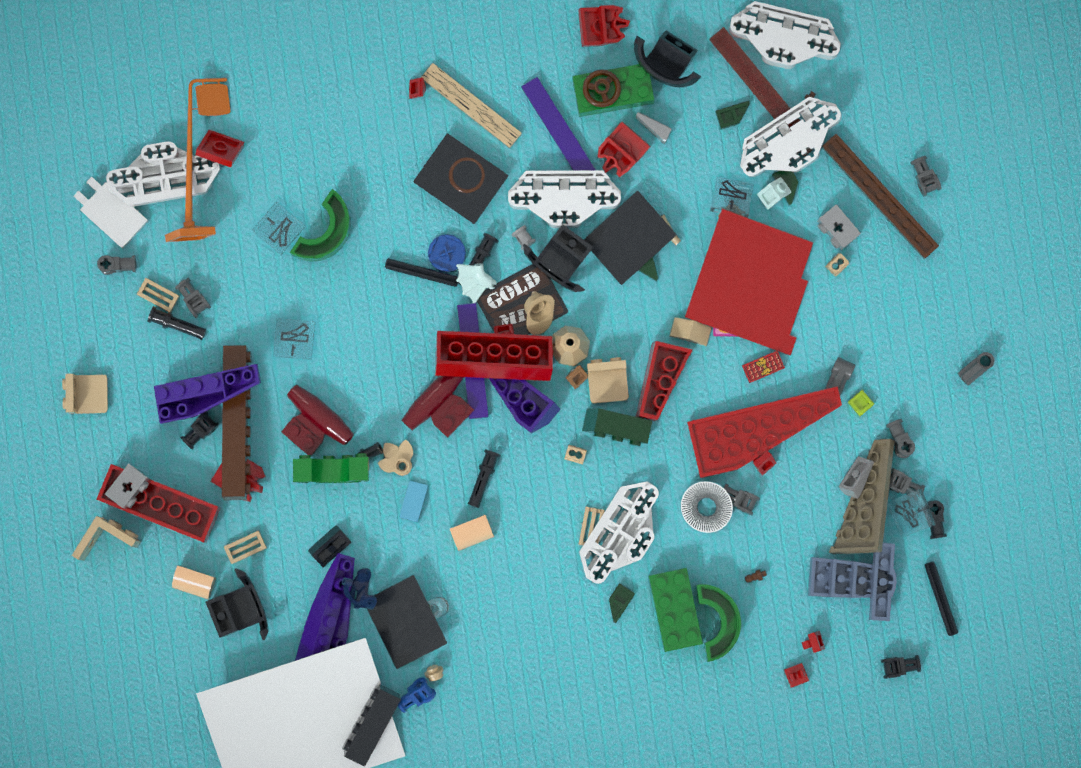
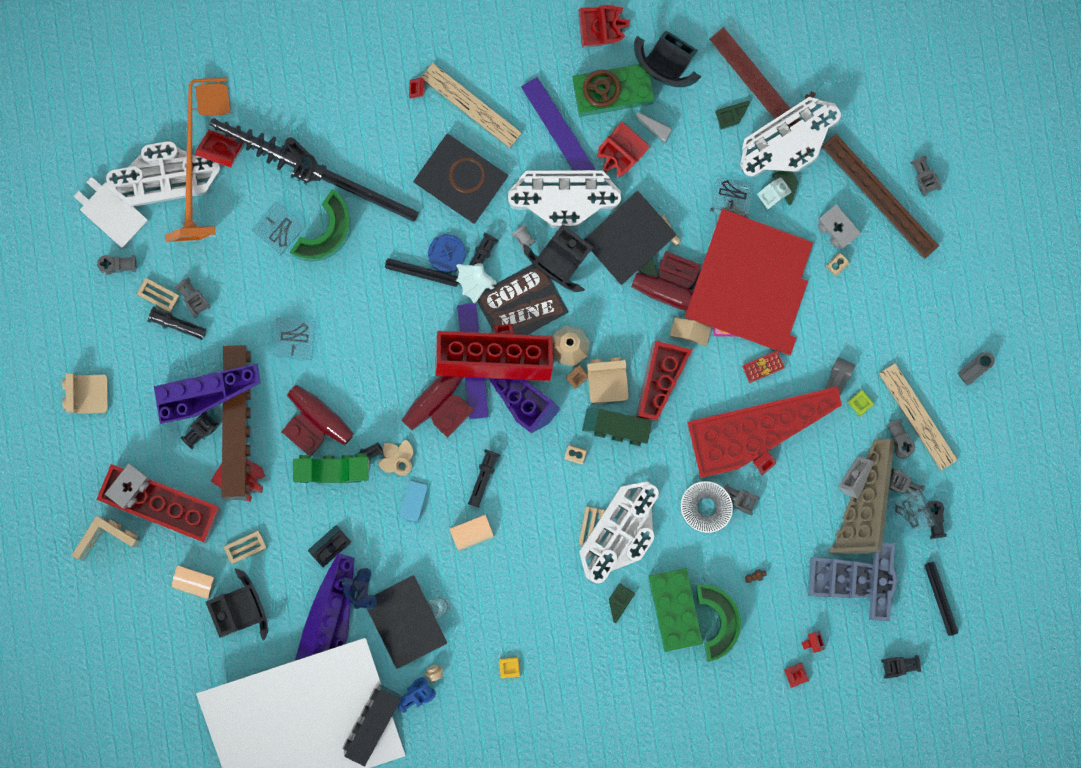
tan piece [524,291,555,335] -> none
white connector [729,1,841,69] -> none
none -> black piece [209,118,419,222]
none -> yellow tile [499,657,520,679]
none -> dark red plate [631,251,701,311]
none -> tan tile [879,363,957,471]

